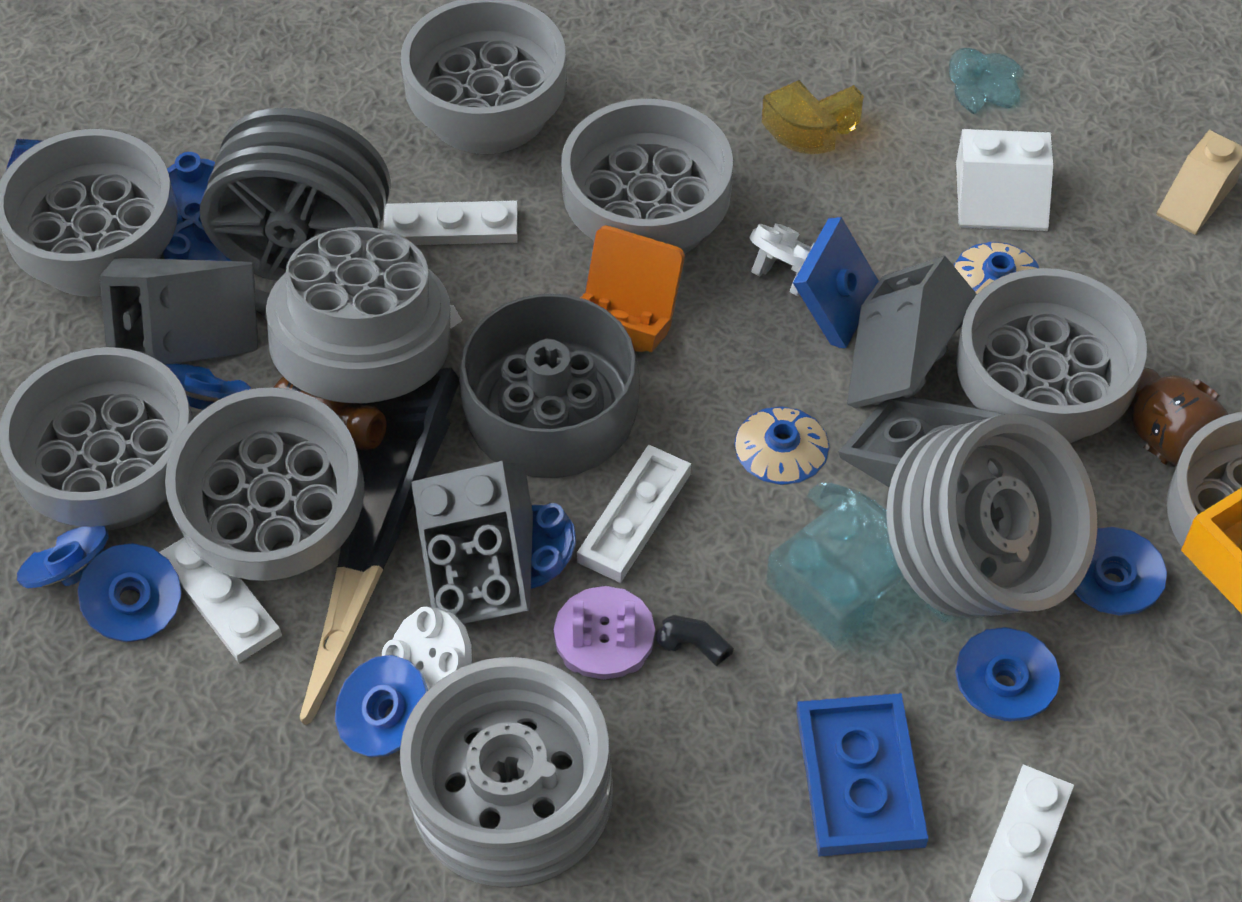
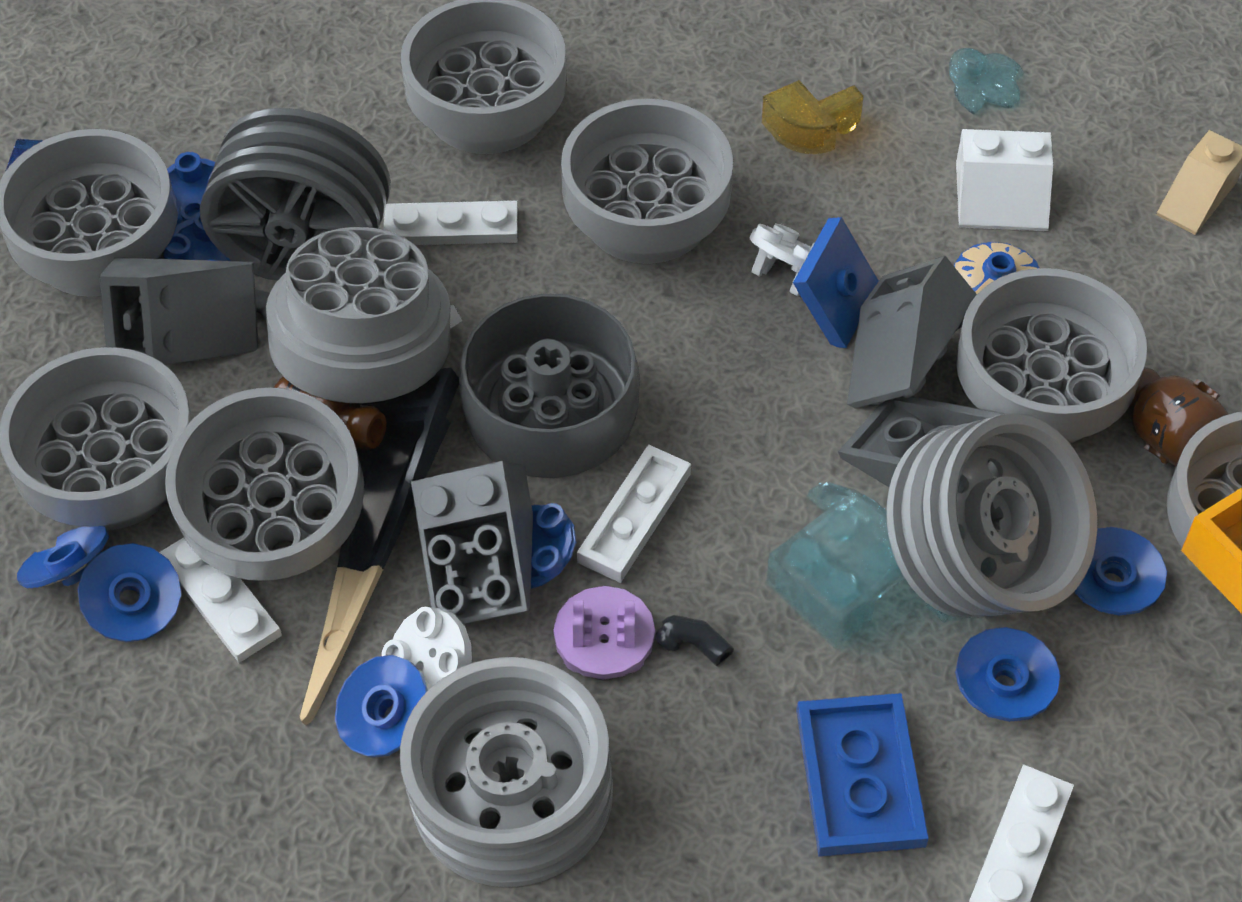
blue dish [164,364,251,410] -> none
orange bracket [580,225,685,352] -> none
tan dish [734,406,829,485] -> none

